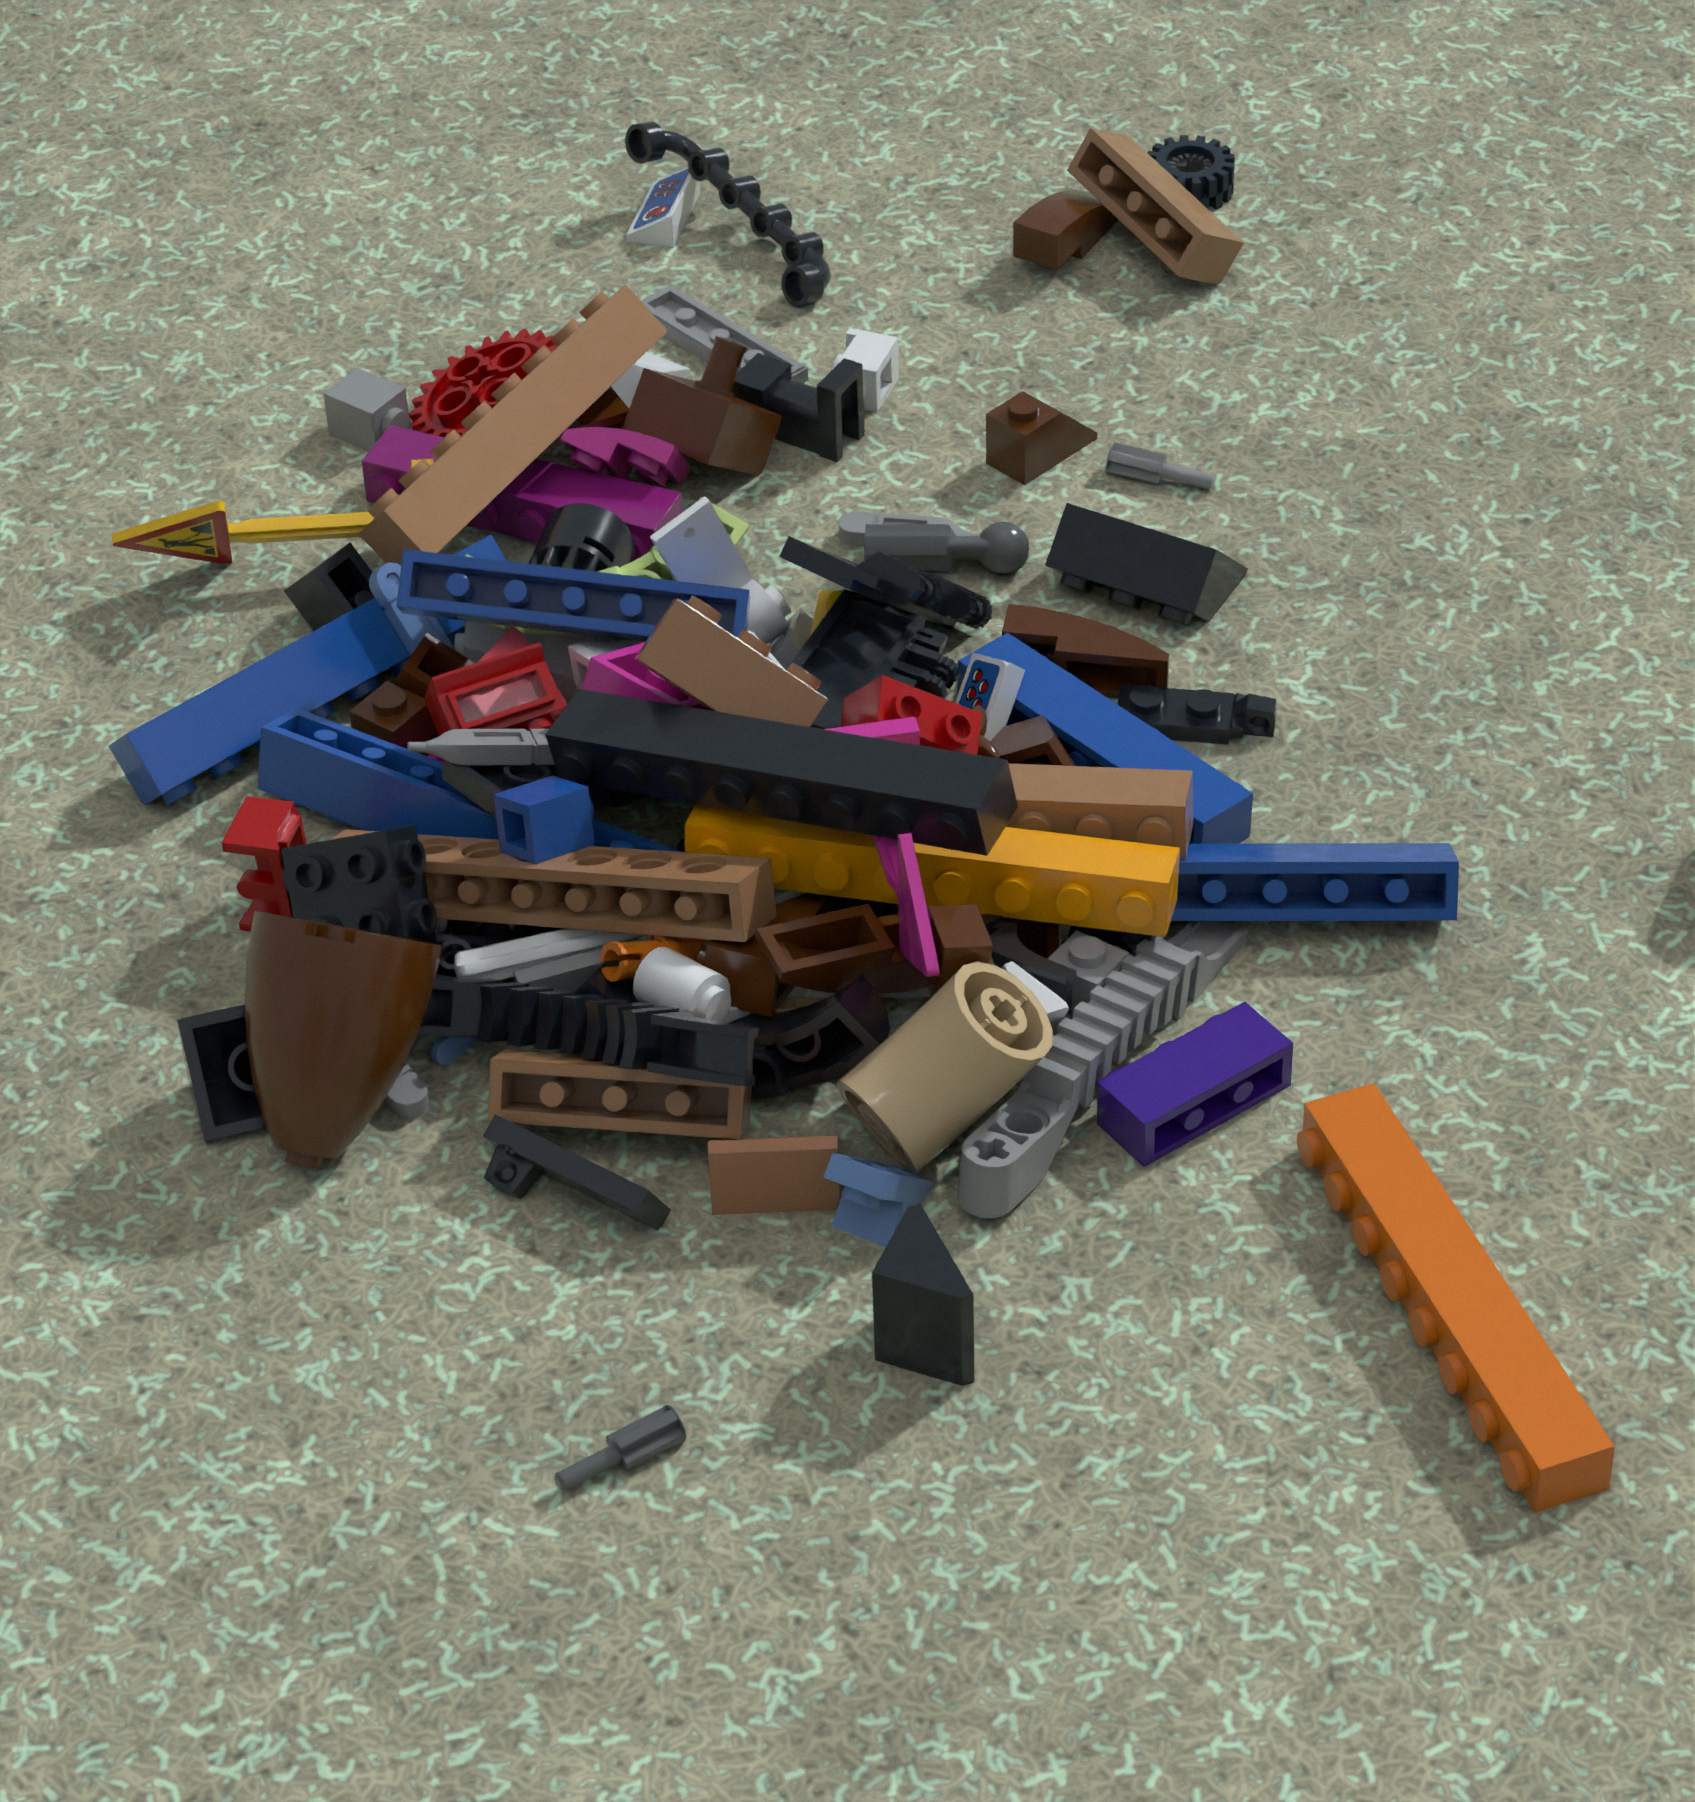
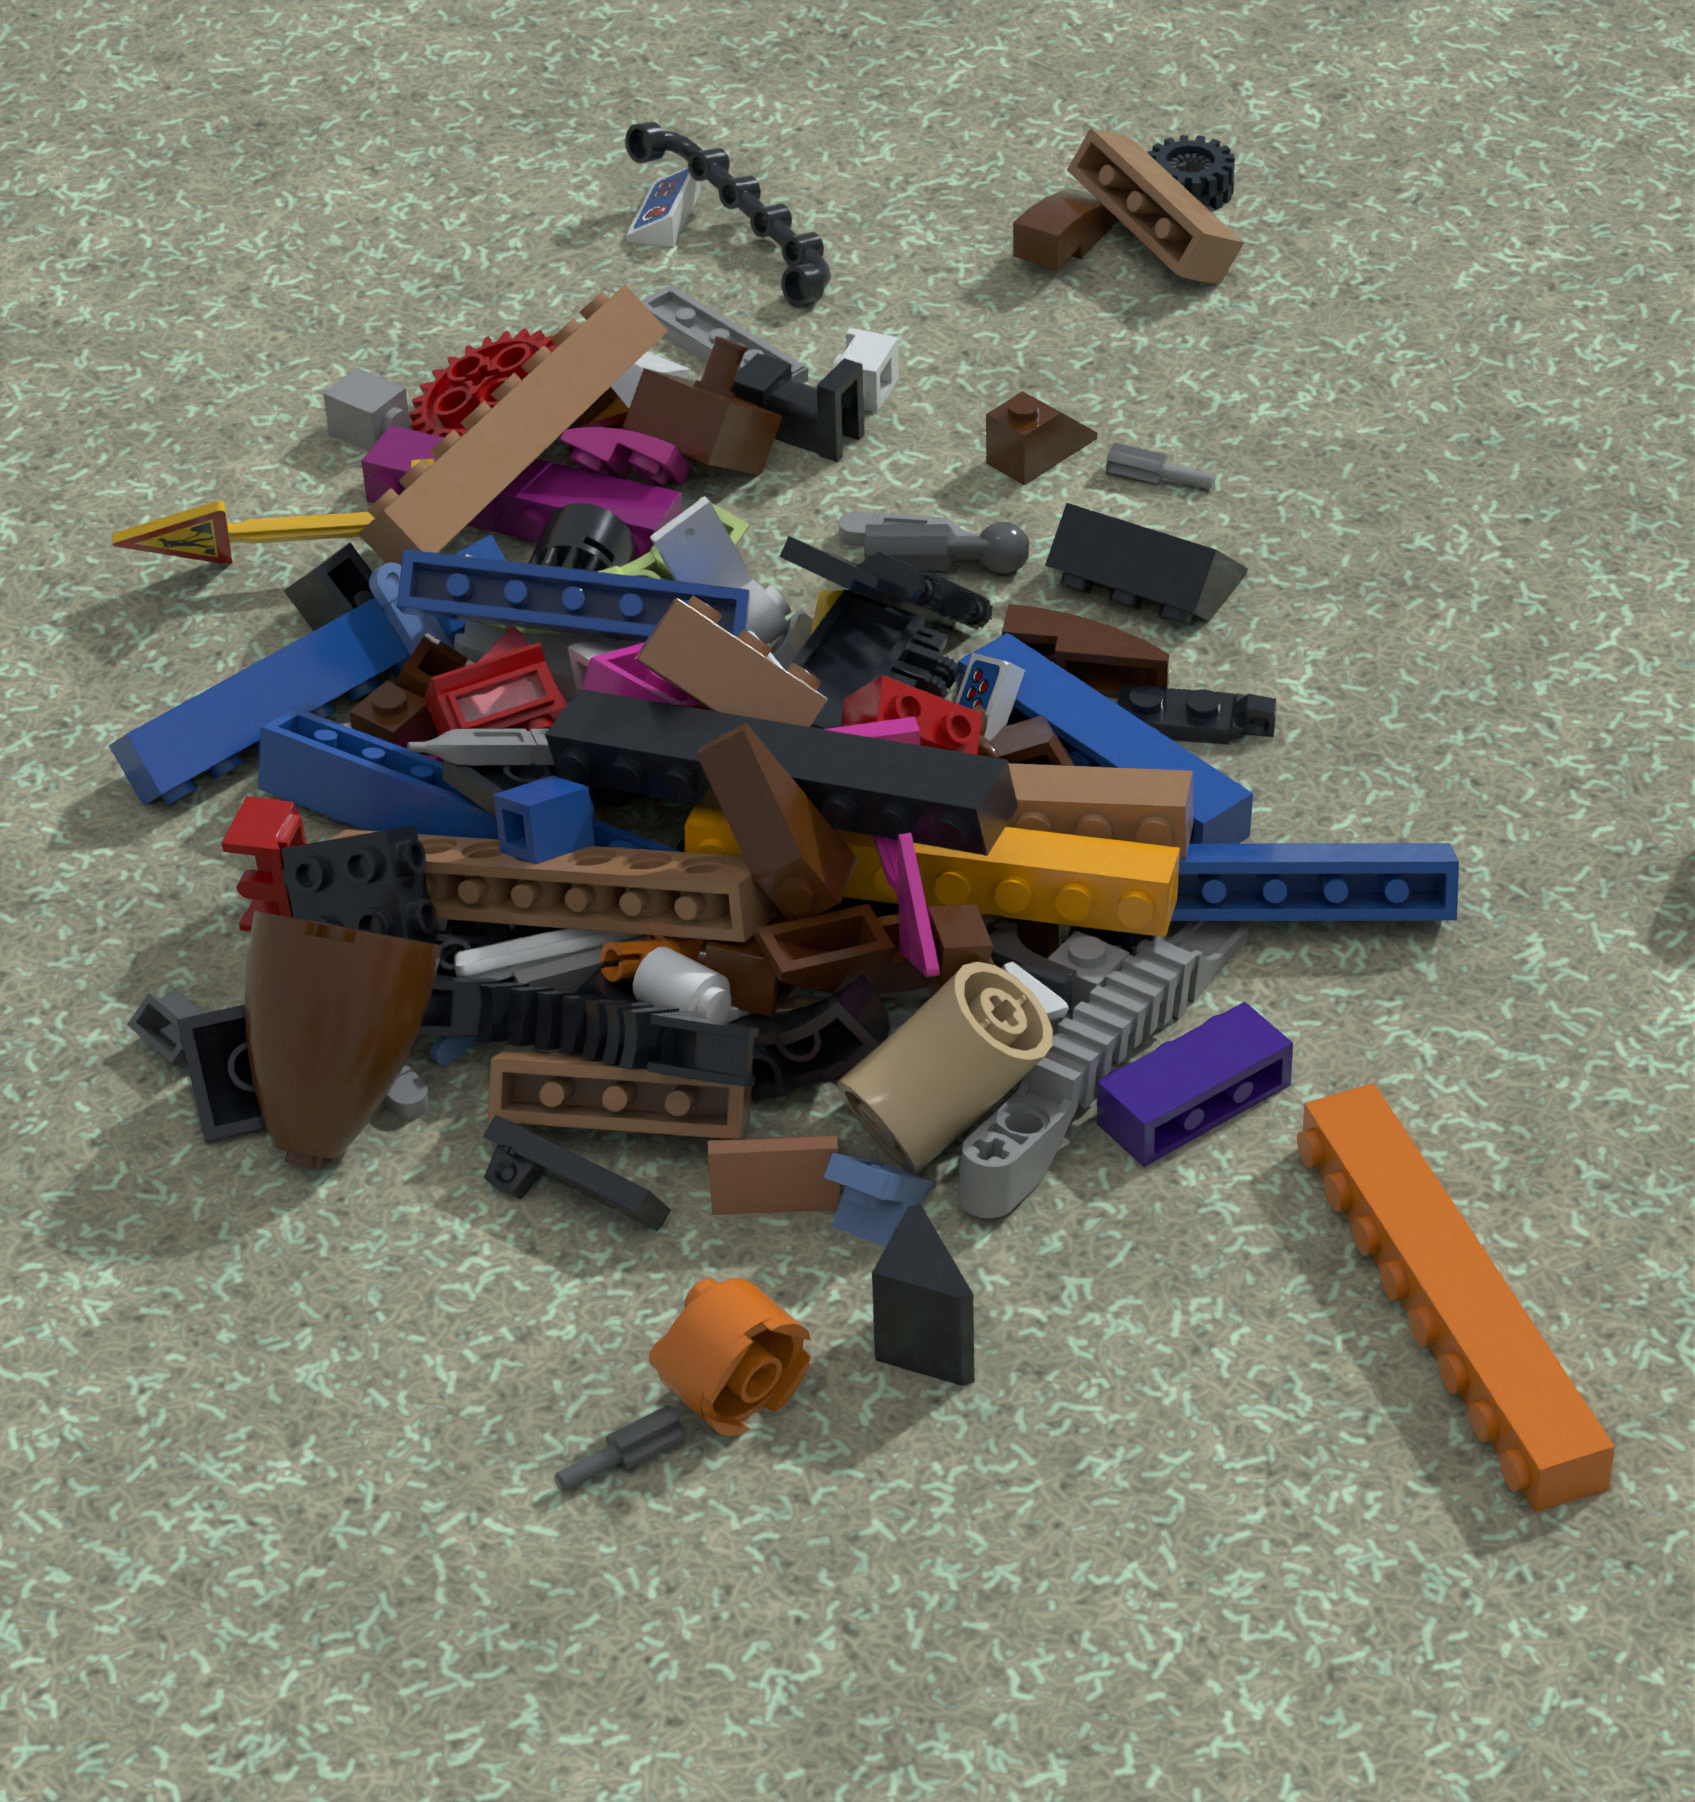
none -> dark grey piece [127,990,204,1070]
none -> orange brick [649,1278,811,1436]
none -> reddish brown slope [696,723,859,921]

